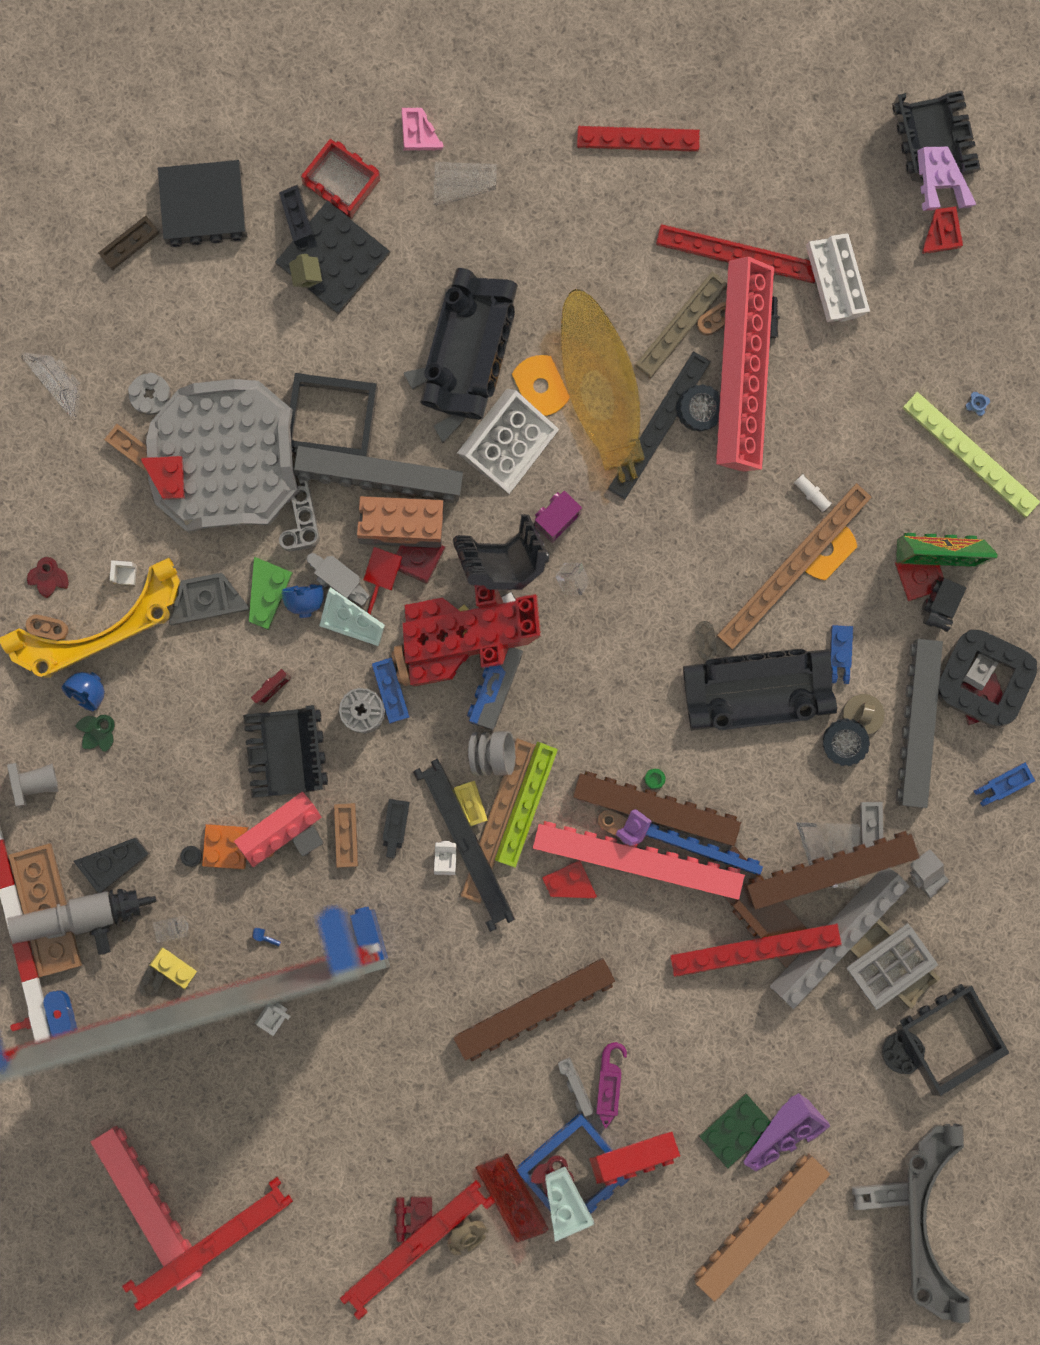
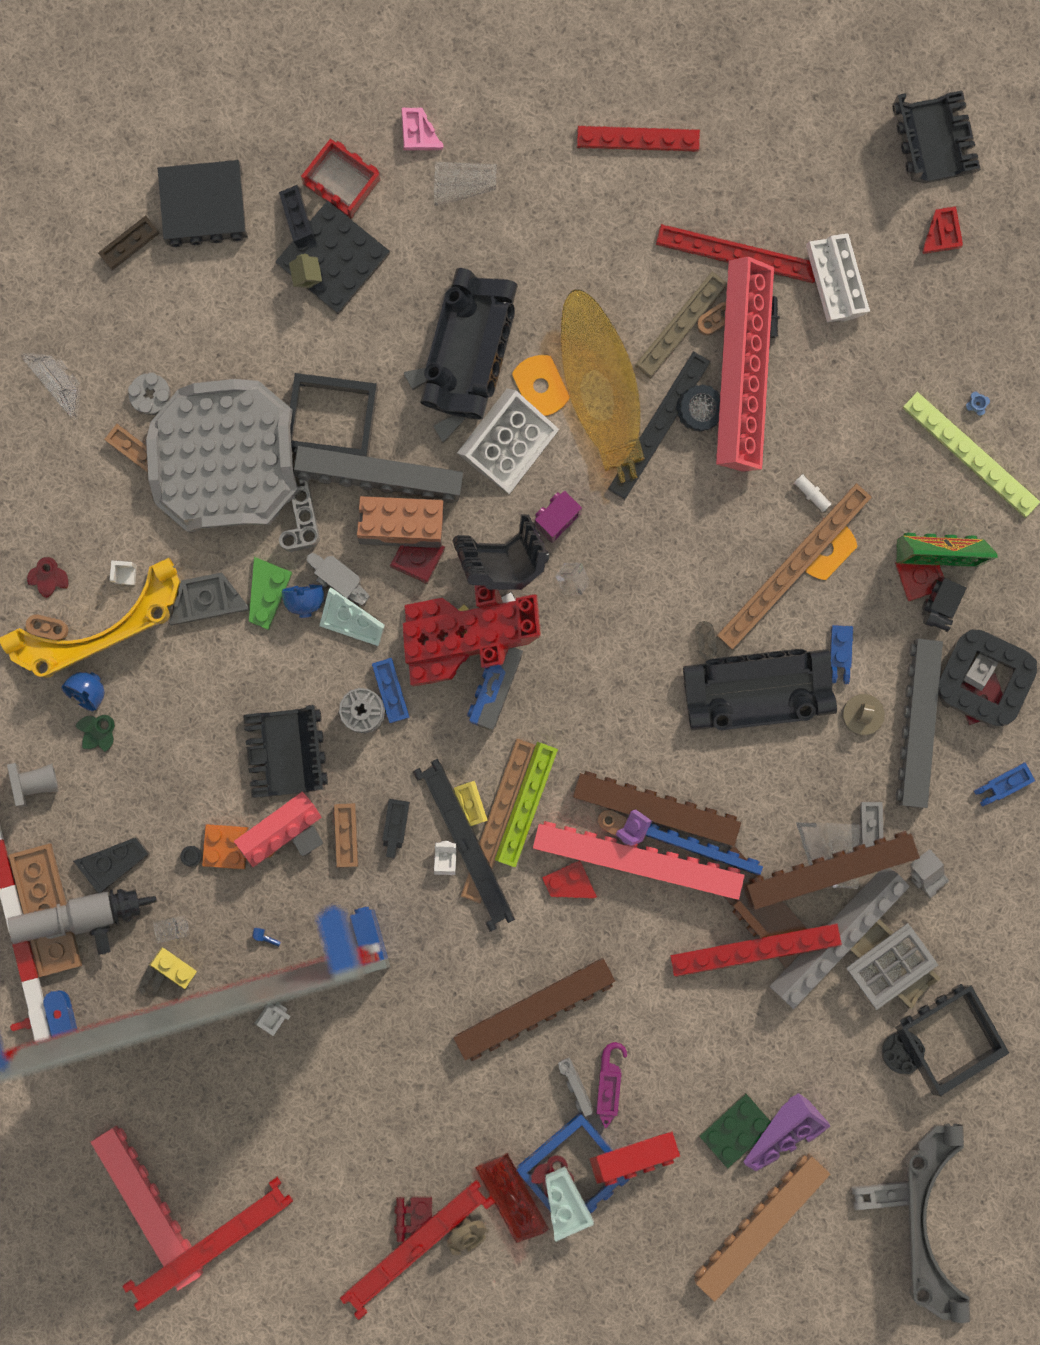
red wing [141,456,185,500] -> none
dark red plate [251,669,291,706] -> none
red piece [363,547,402,615] -> none
medium nougat plate [391,644,410,687] -> none
light grey wheel [468,731,516,776] -> none
green tile [644,768,666,789] -> none
black wheel [823,718,870,766] -> none
lavender wing [917,147,976,211] -> none

